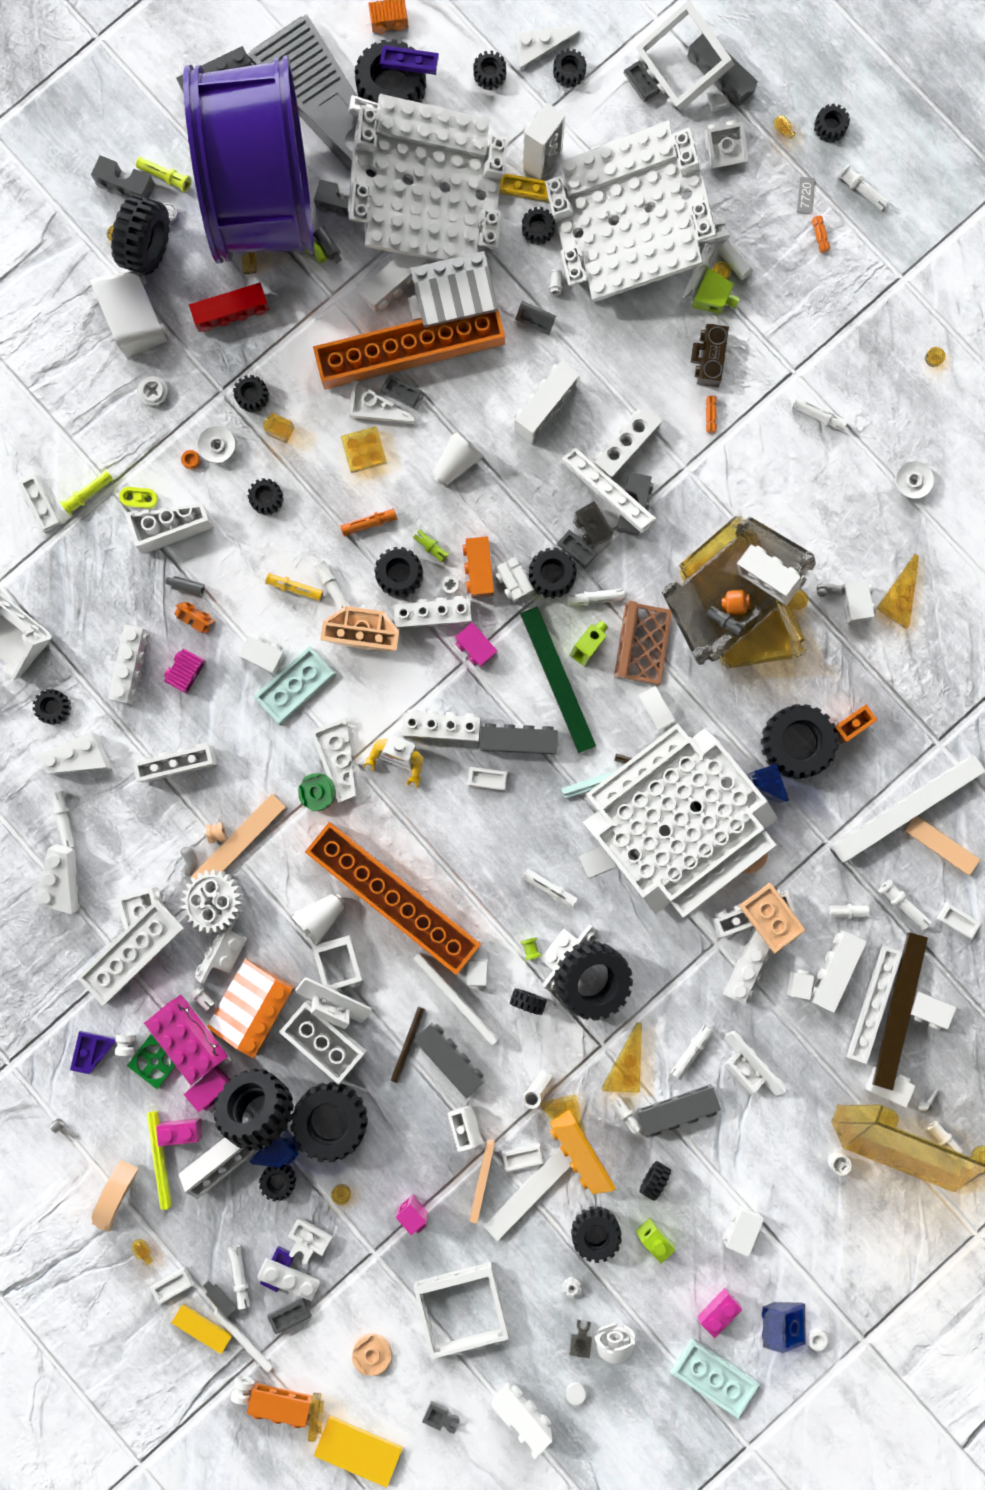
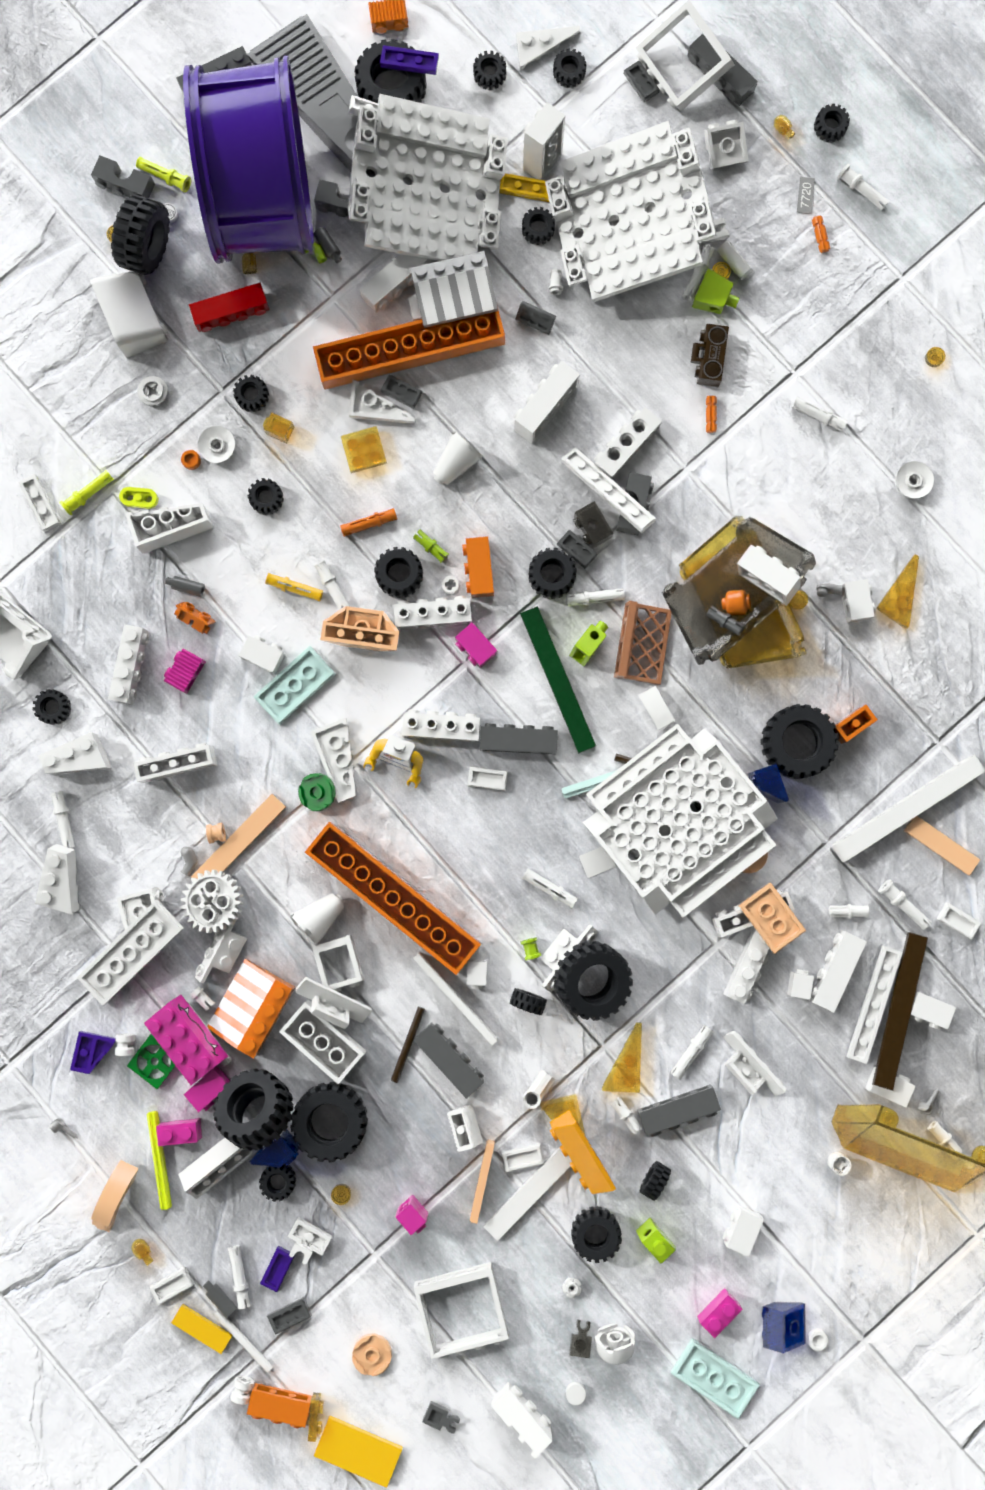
white plate [257,1258,320,1301] -> none
white brick [495,557,534,603] -> none
white tile [706,91,730,112] -> none

